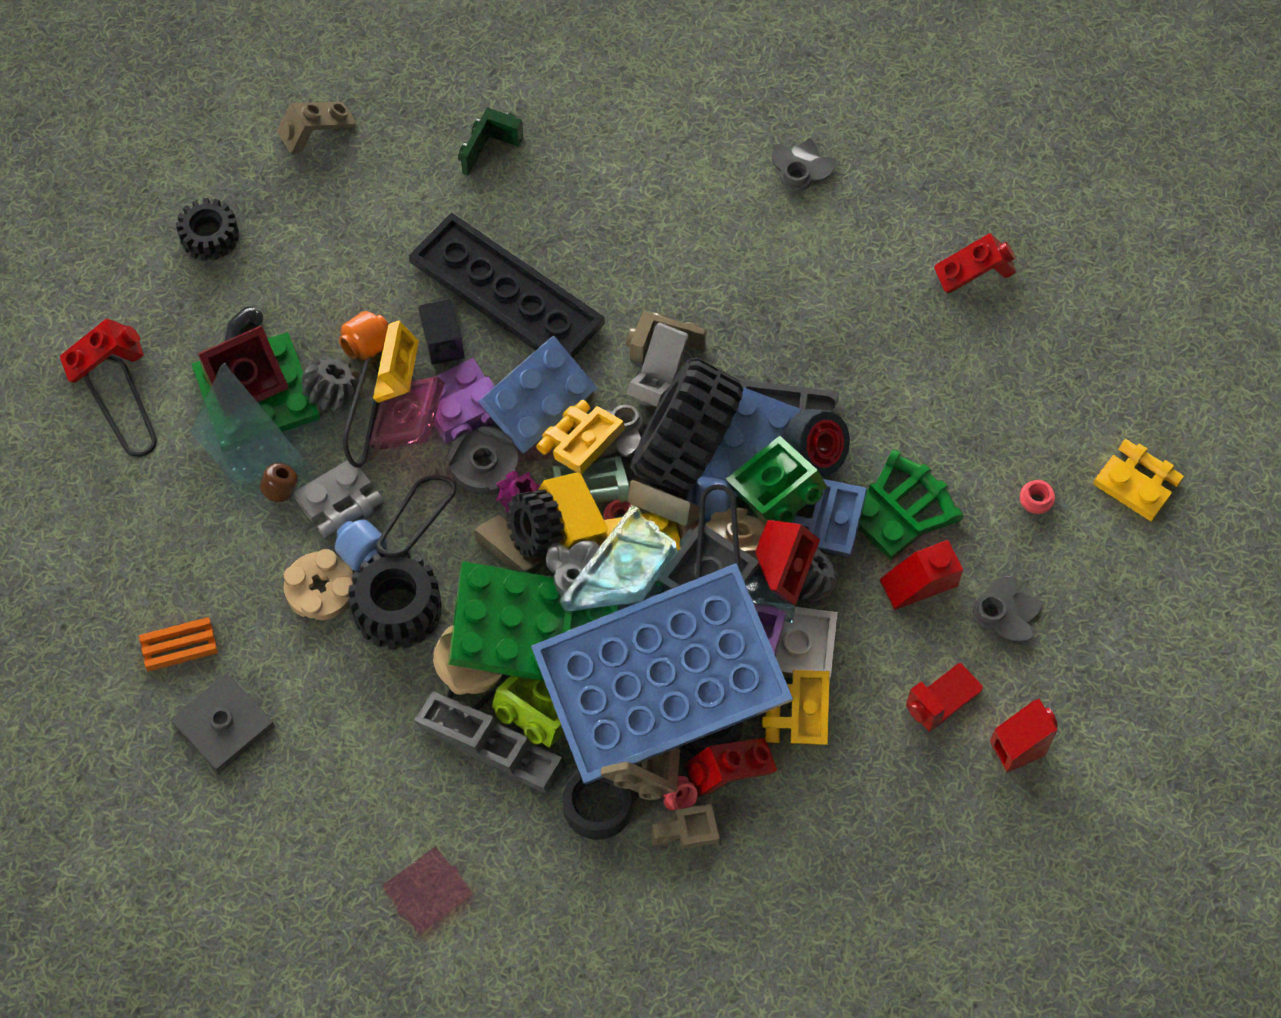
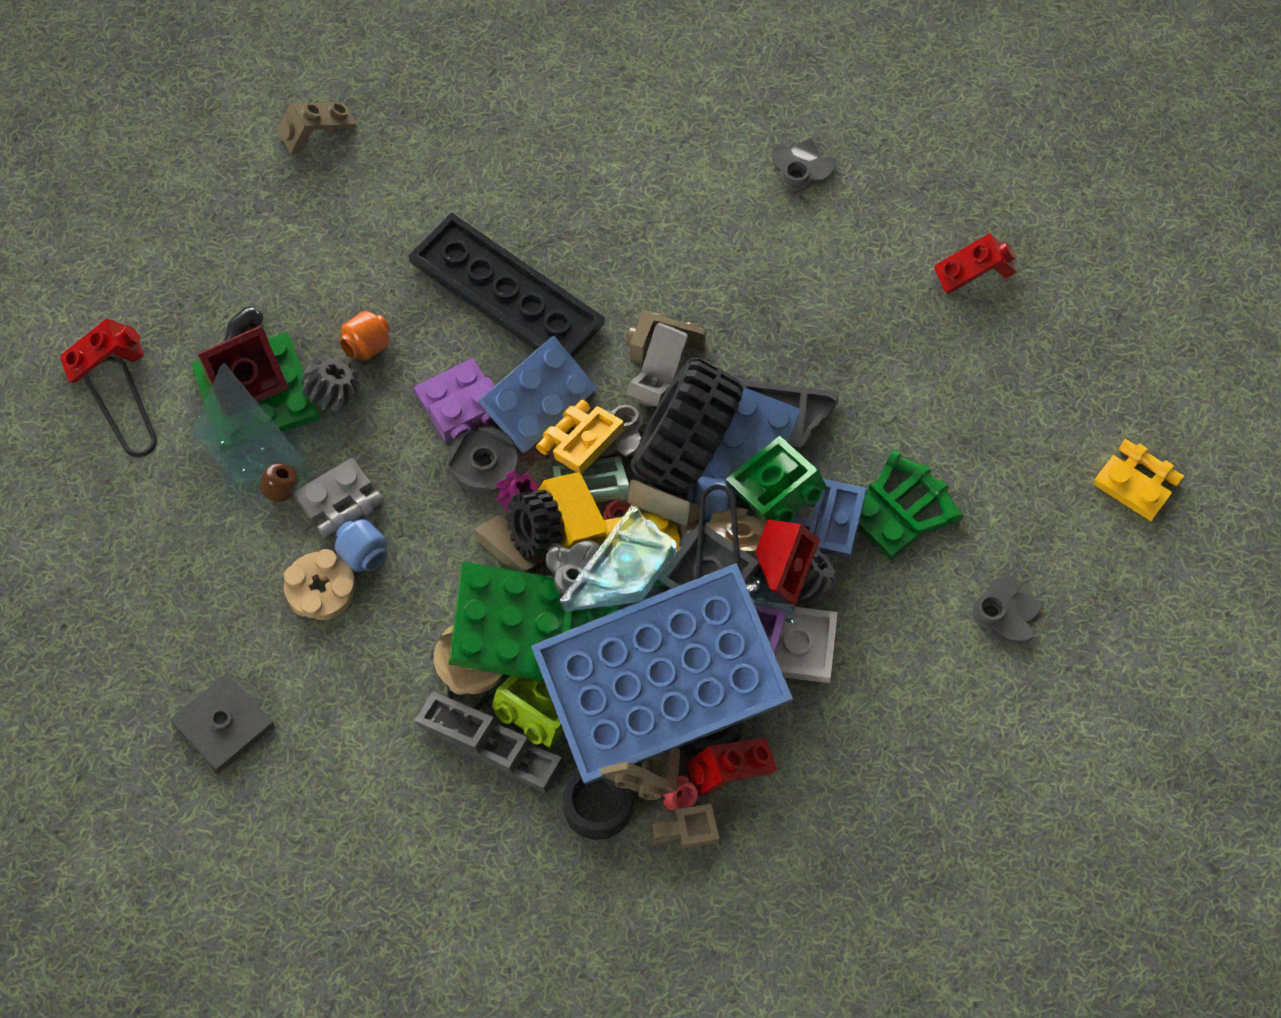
orange tile [138,617,218,672] -> none
black tyre [176,198,239,261] -> none
black piece [343,357,380,468] -> none
black tyre [348,550,442,650] -> none
clear pink plate [369,377,445,450] -> none
yellow panel [373,320,419,403] -> none
black piece [377,475,457,557] -> none
clear pink piece [382,847,473,934] -> none
black bracket [418,300,465,365] -> none
dark green bracket [458,107,523,175] -> none
yellow plate [762,670,830,745] -> none
wheel [784,409,850,476] -> none
red slope [879,540,963,610] -> none
red bracket [906,663,983,733] -> none
red slope [990,698,1058,773] -> none
coral plate [1019,480,1055,514] -> none

